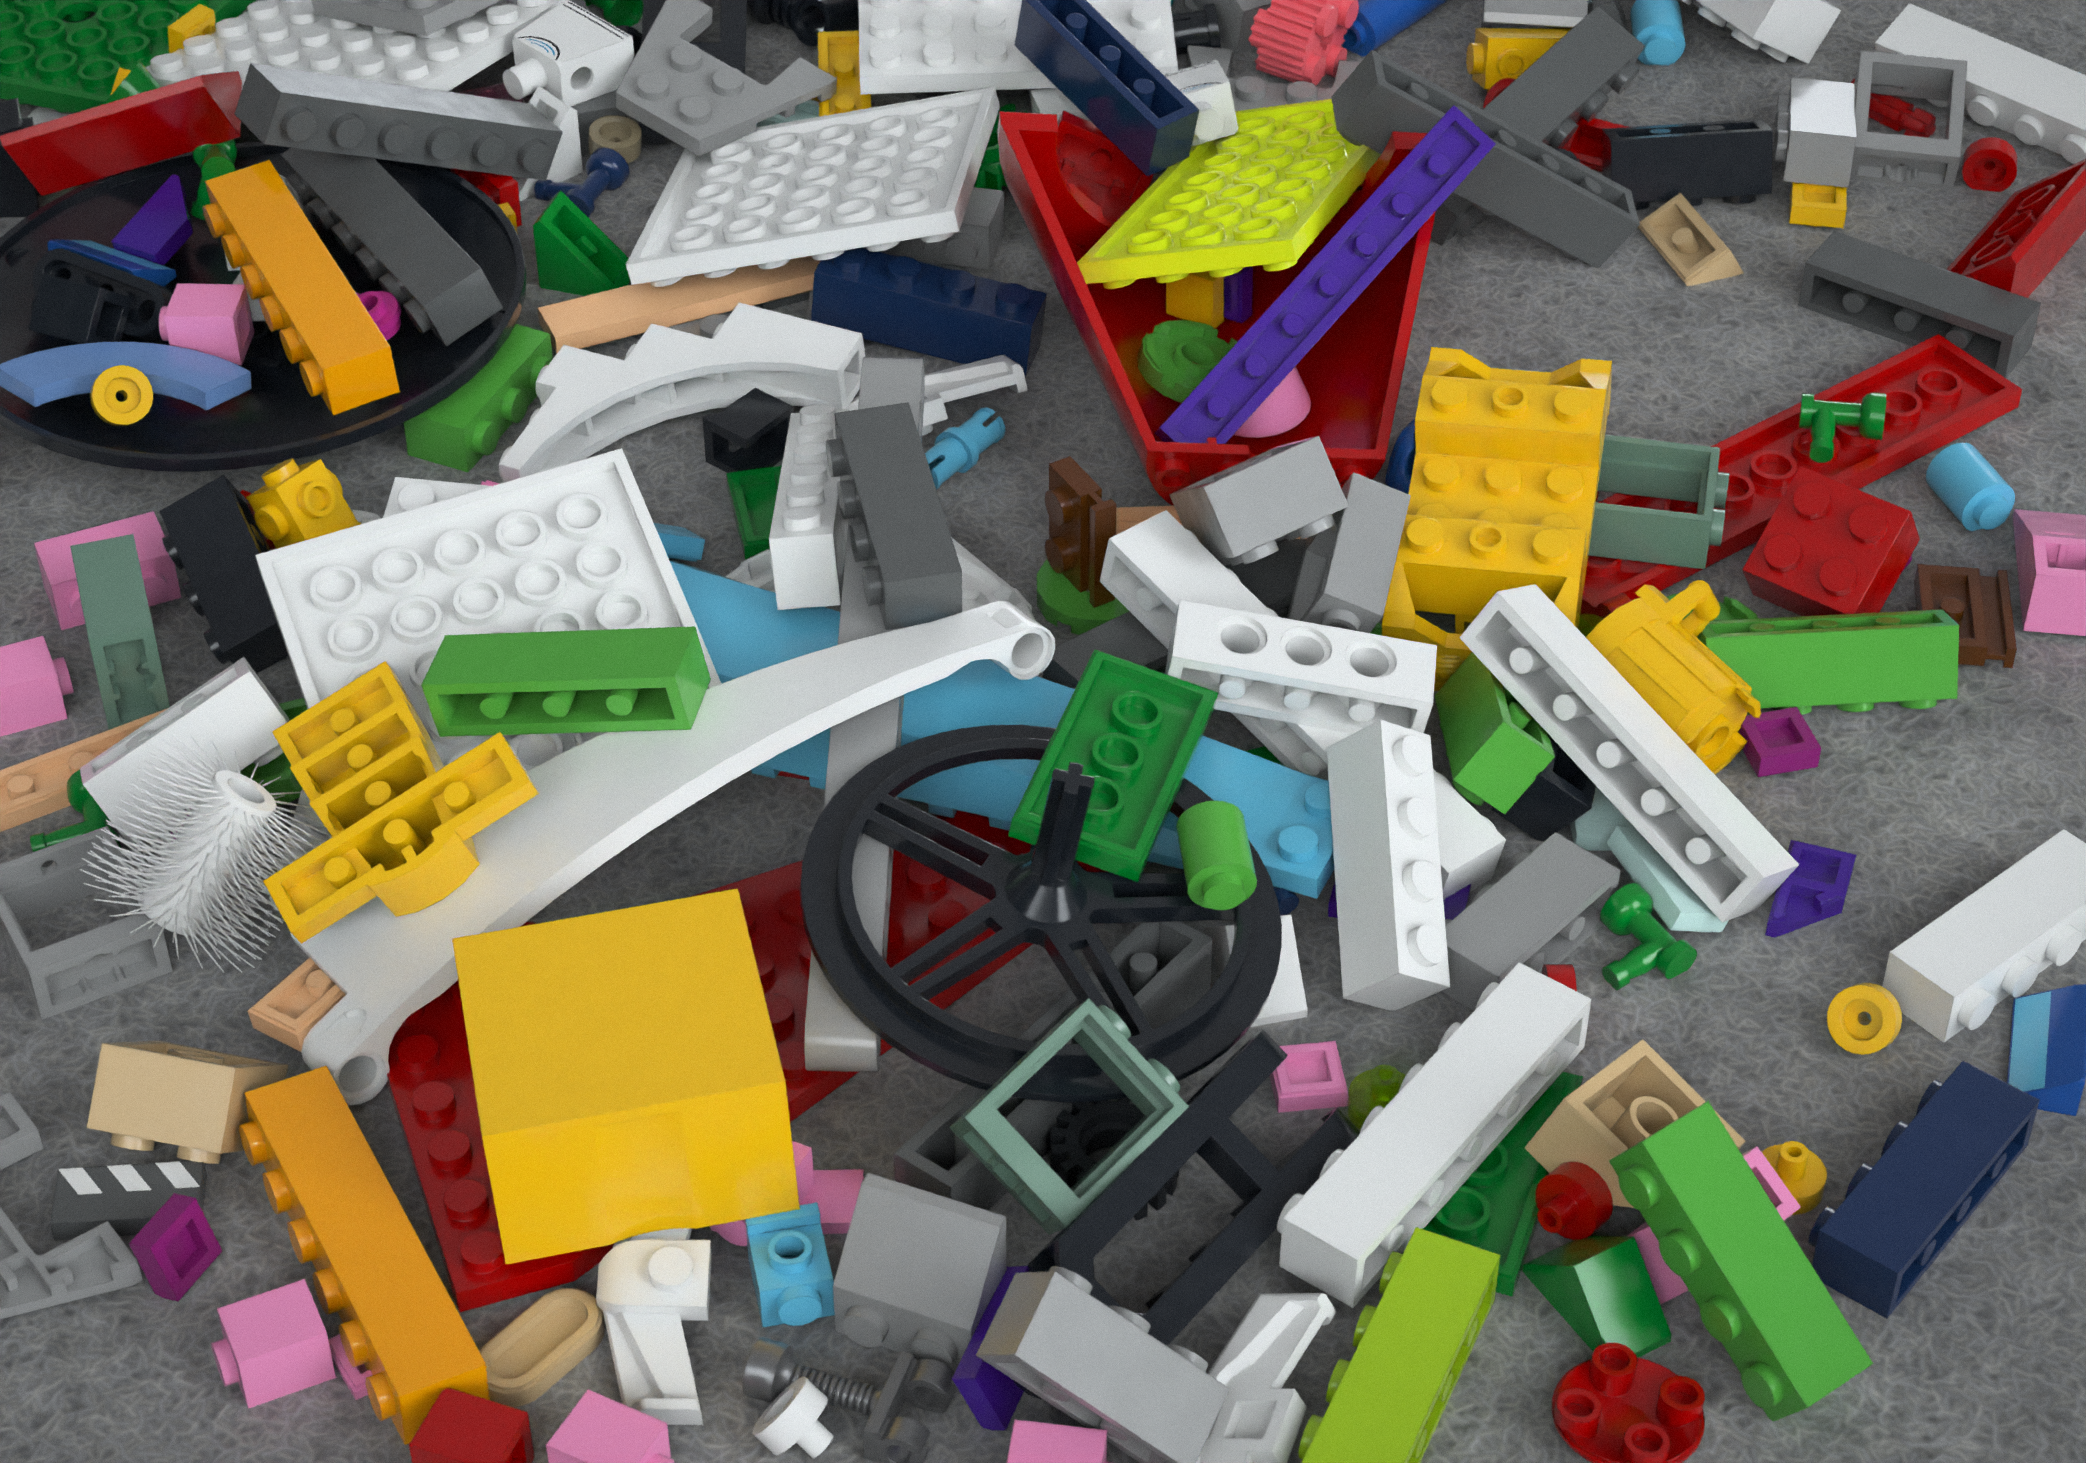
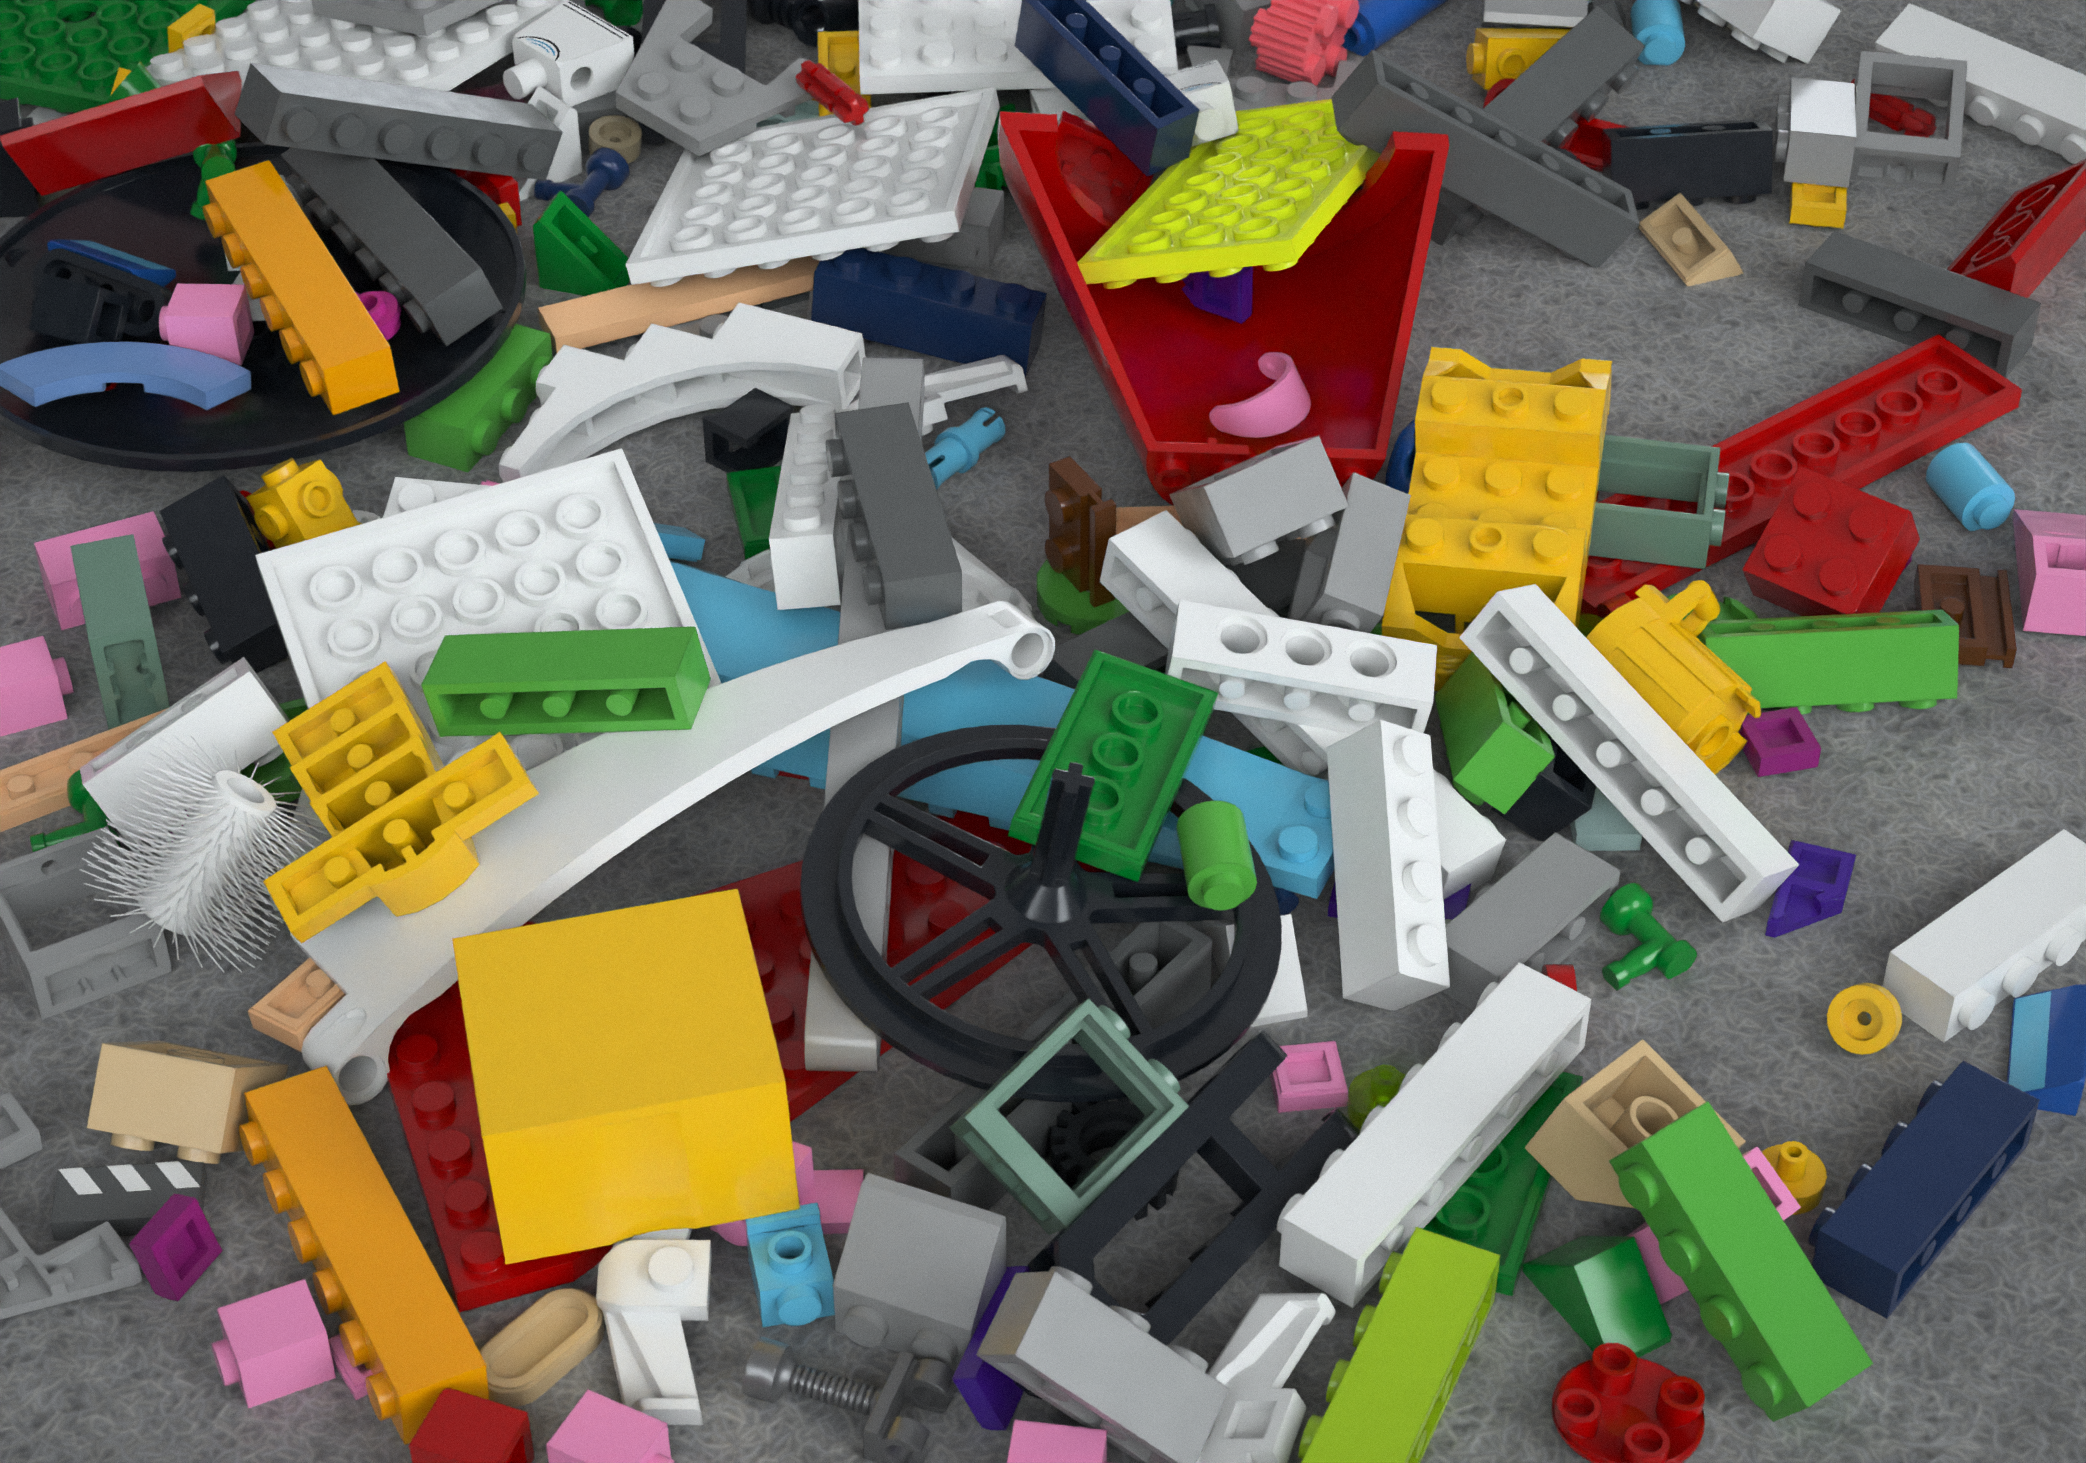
yellow tile [90,365,153,426] -> none
dark purple tile [111,174,194,266] -> none
white tile [752,1376,834,1458] -> none
bright green tile [1137,320,1237,403] -> none
dark purple plate [1154,105,1496,444] -> none
yellow tile [1166,271,1224,328] -> none
red tile [1535,1161,1613,1240] -> none
light aqua tile [1607,825,1729,932] -> none
green piece [1799,393,1886,463] -> none
red tile [1962,137,2017,192] -> none
none -> red axle [796,60,869,126]

